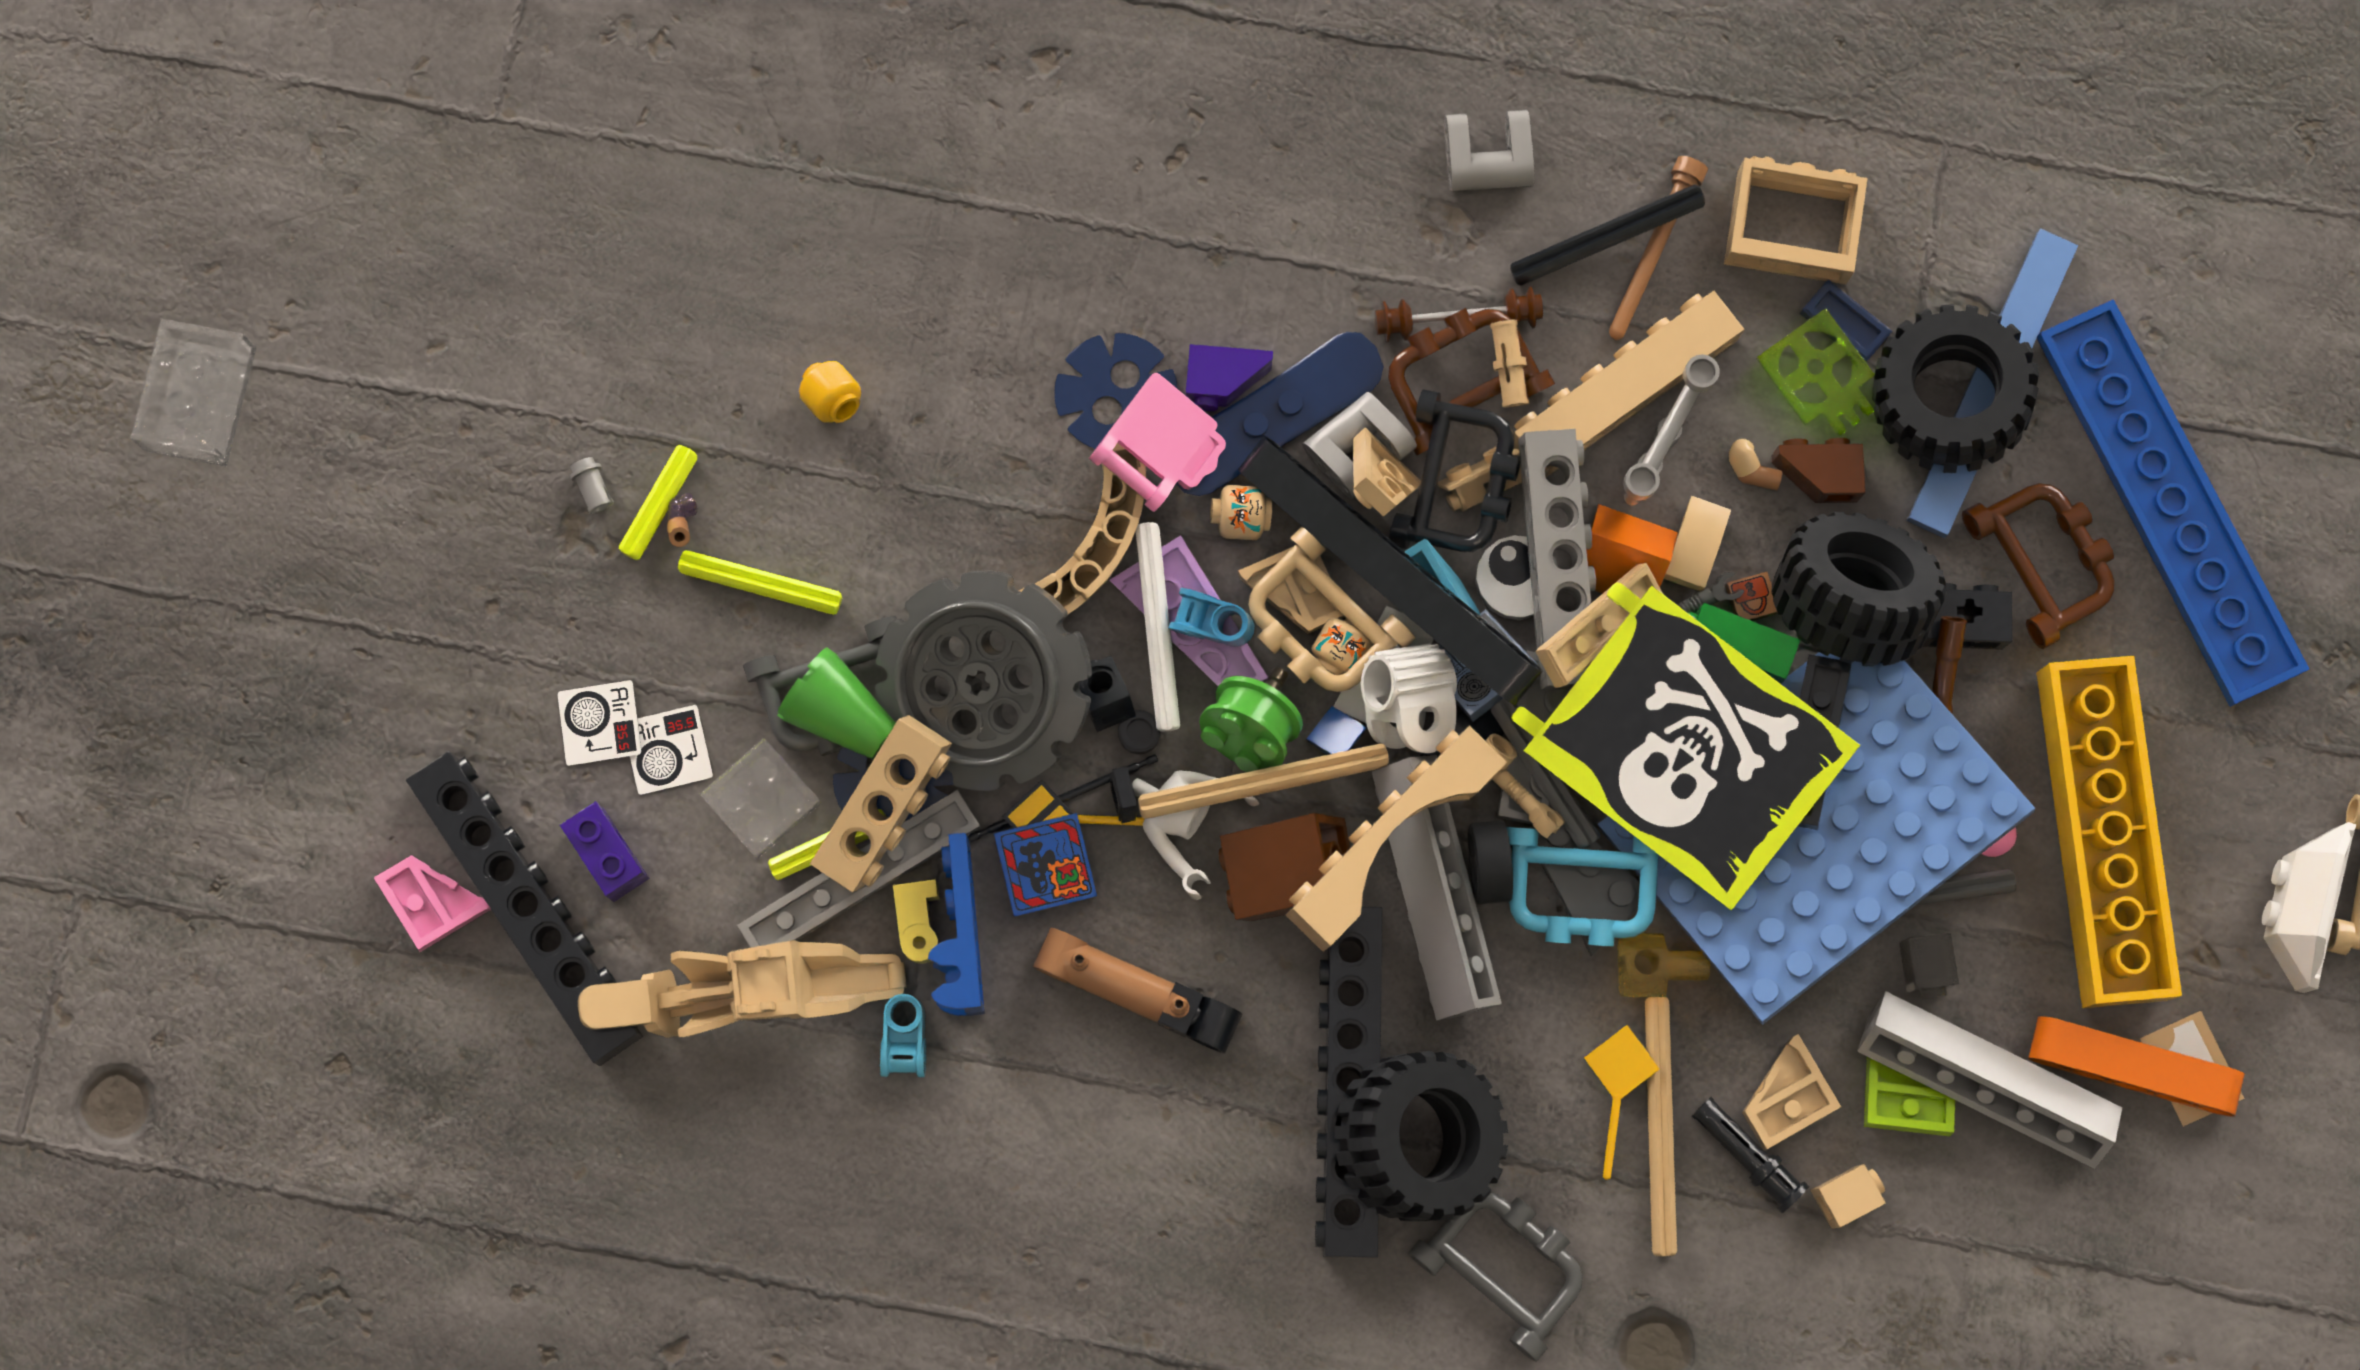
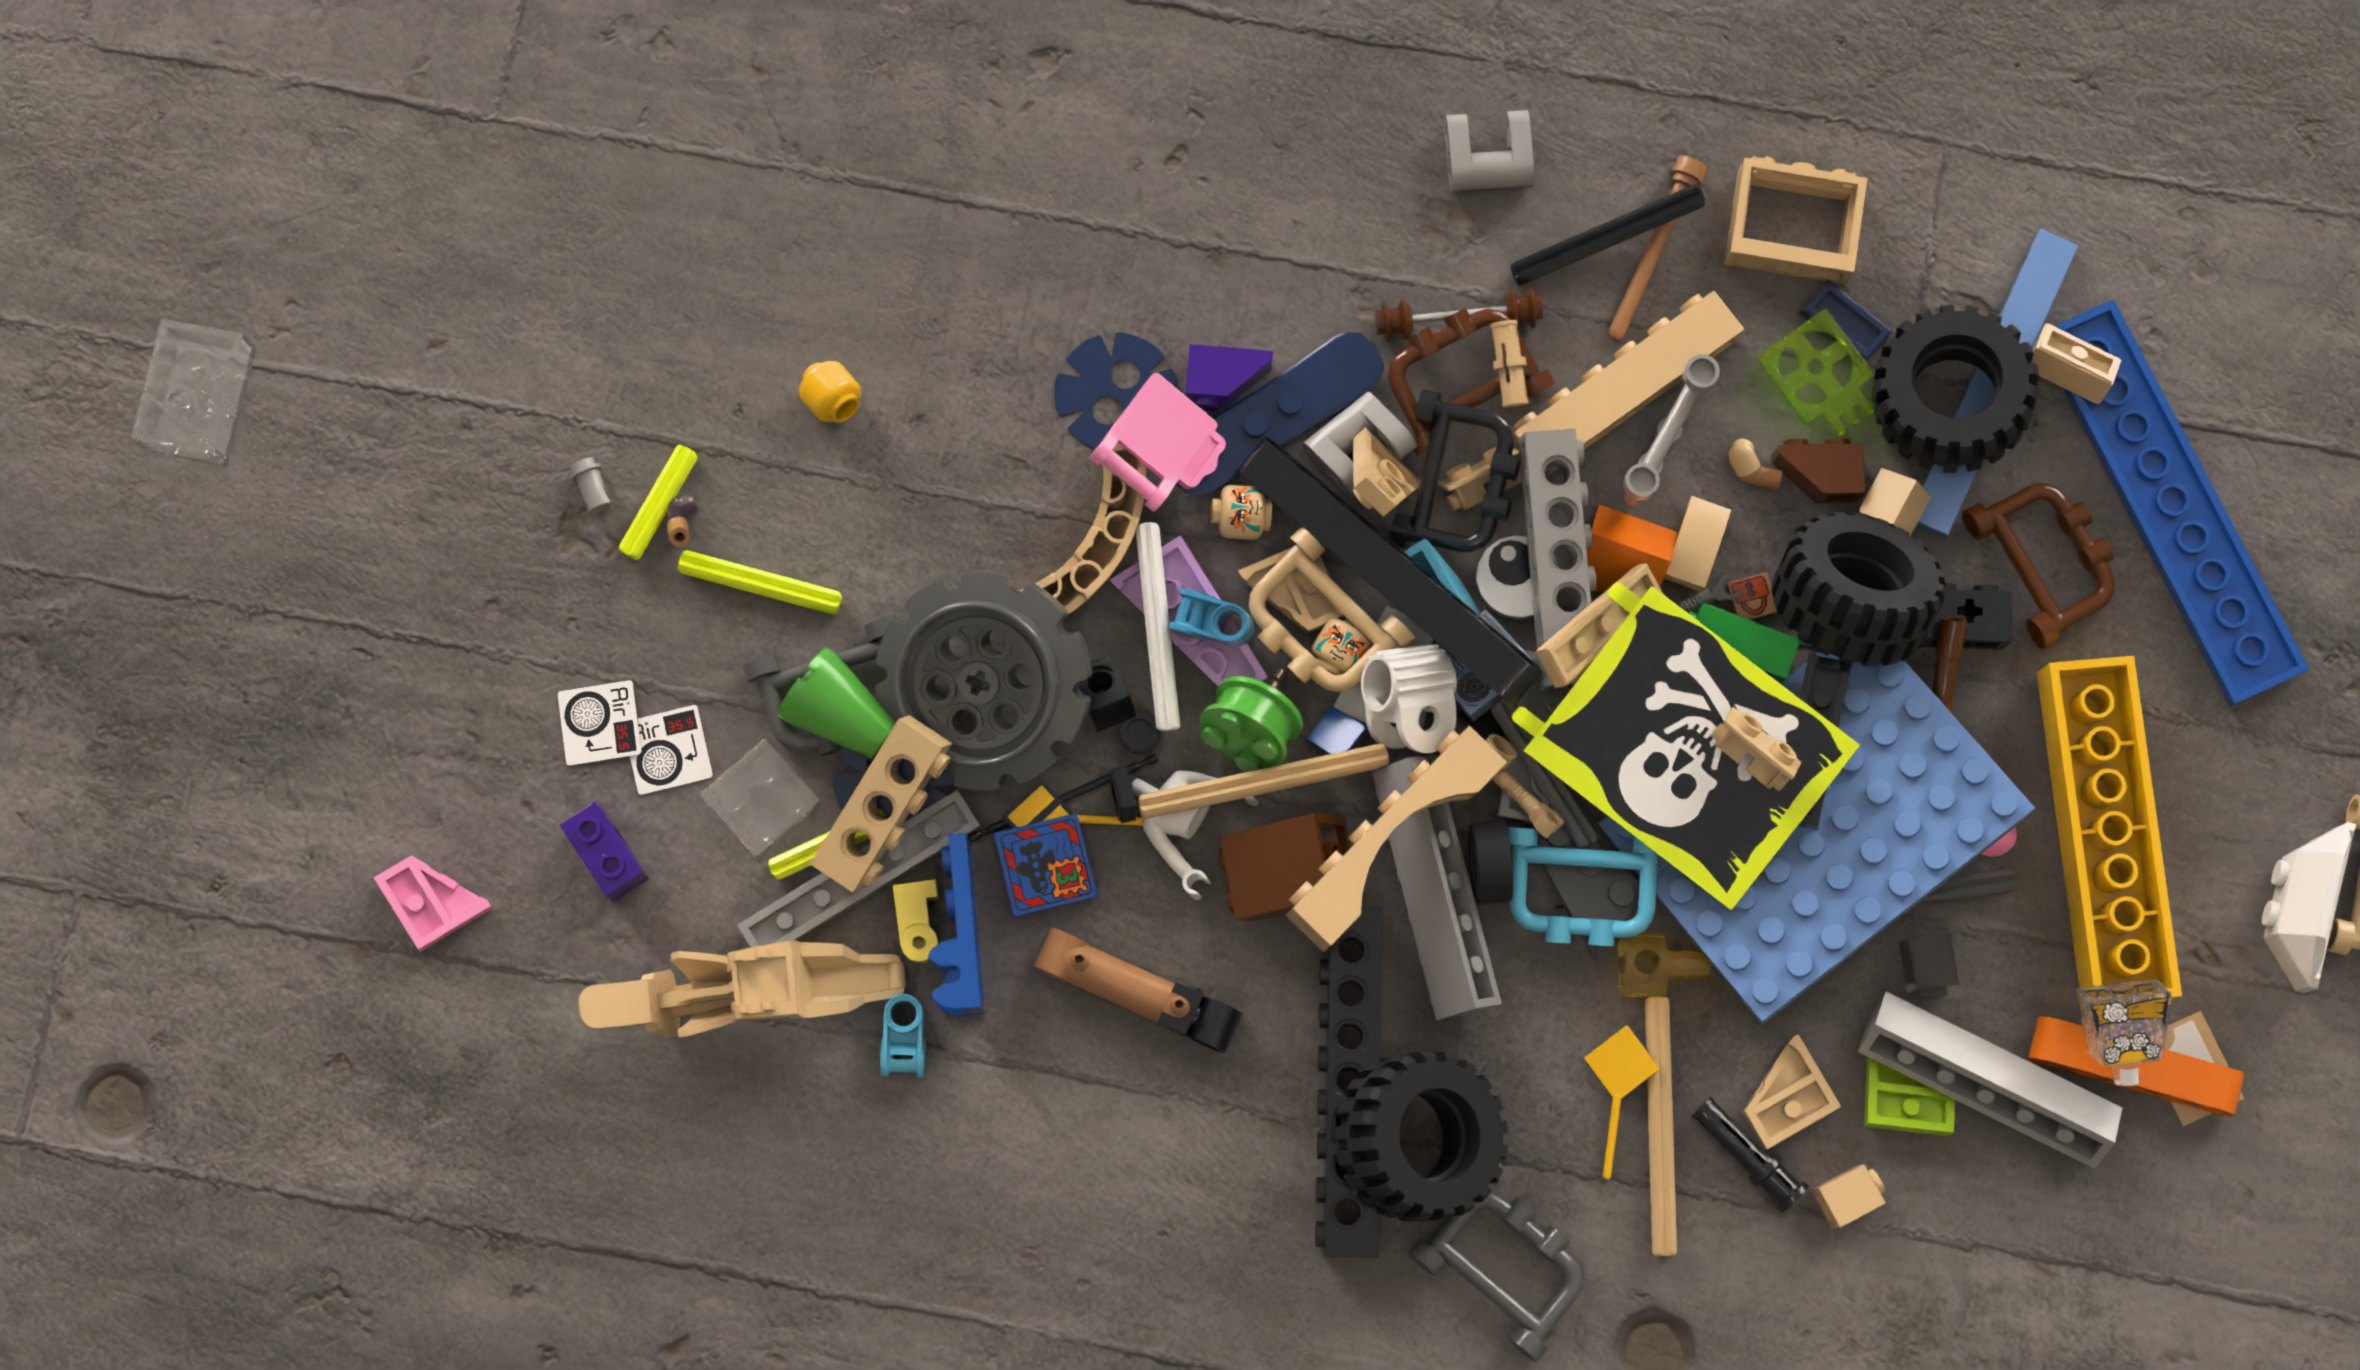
black brick [406,751,643,1066] -> none
none -> tan hinge [1710,707,1801,791]
none -> tan panel [1859,468,1931,537]
none -> tan slope [2032,323,2121,404]
none -> torso [2075,979,2171,1086]

